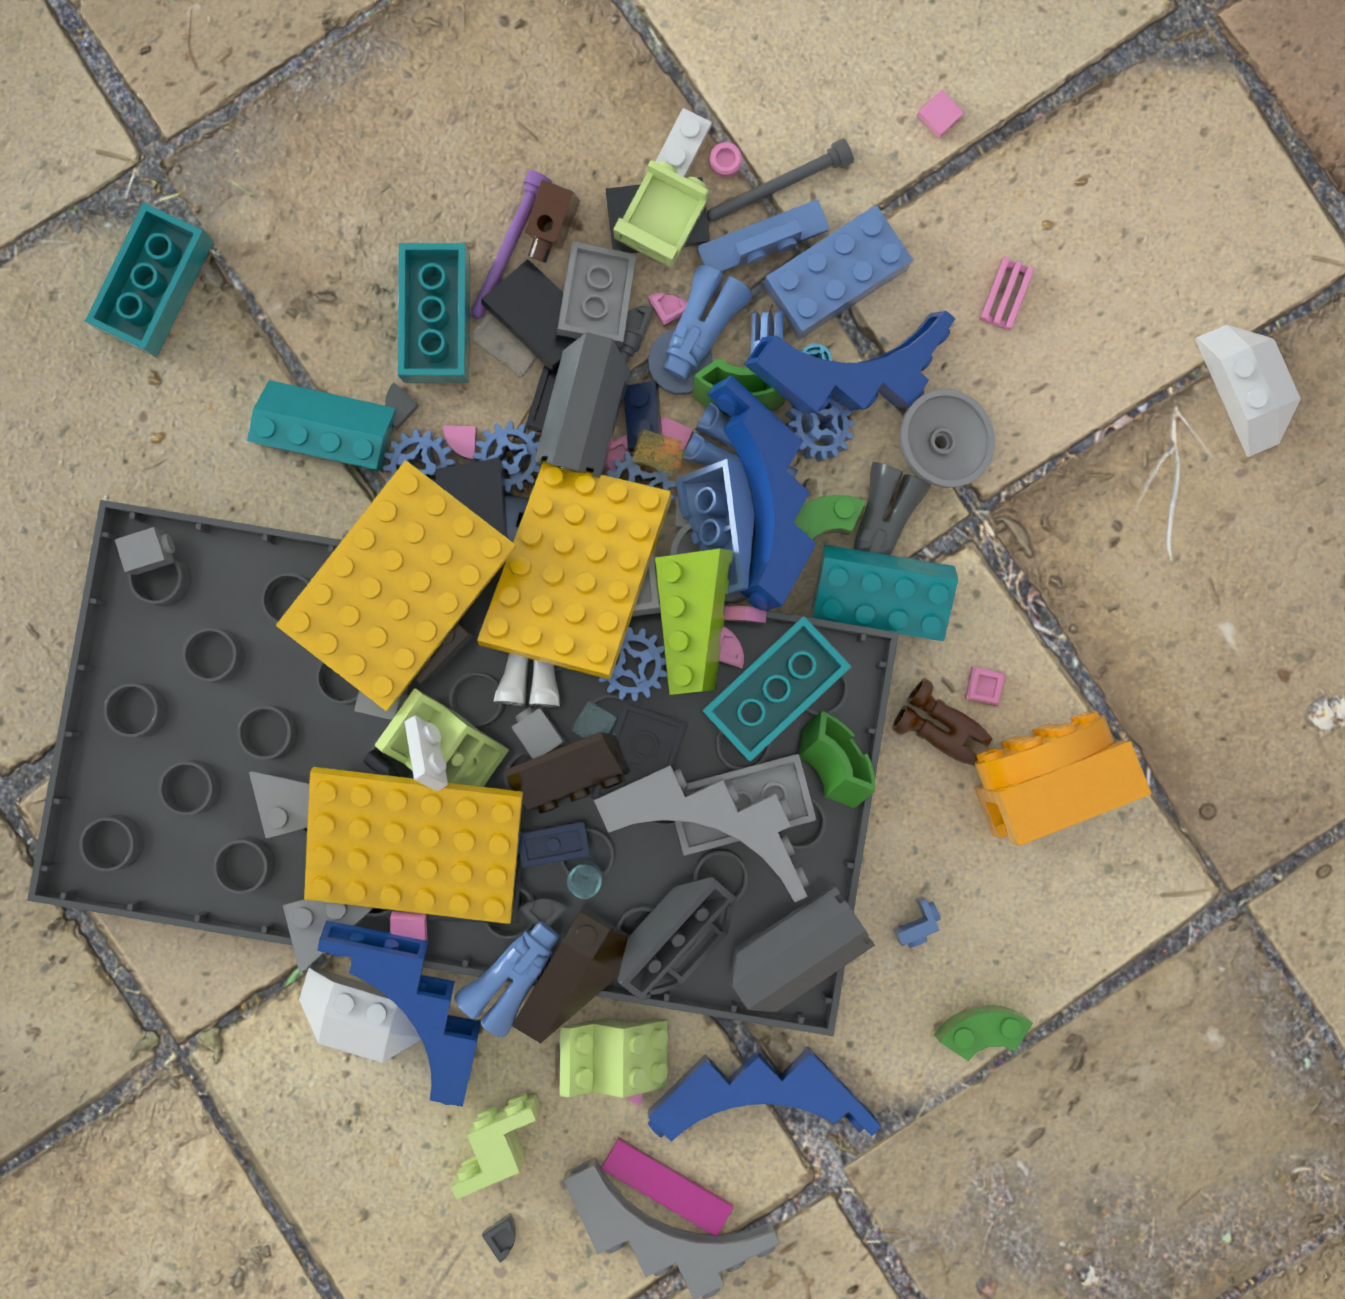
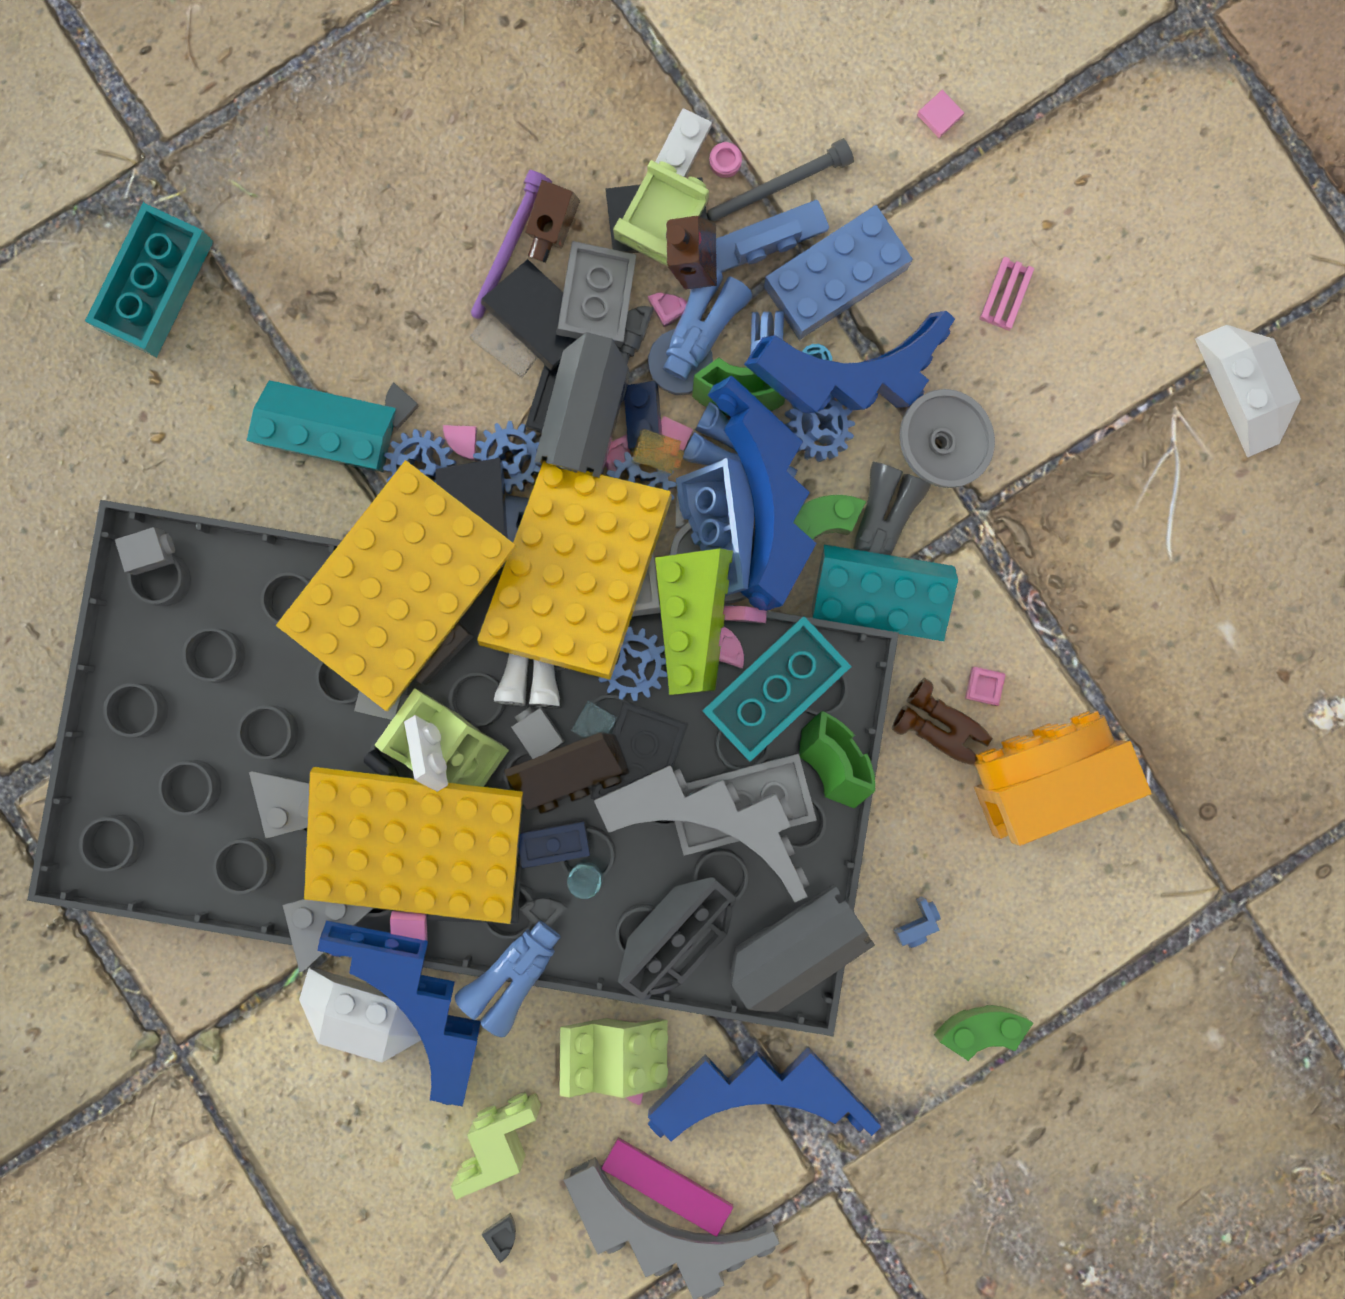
teal brick [398,243,470,383] -> none
dark brown wedge [512,907,630,1044] -> none
none -> reddish brown torso [666,216,717,290]

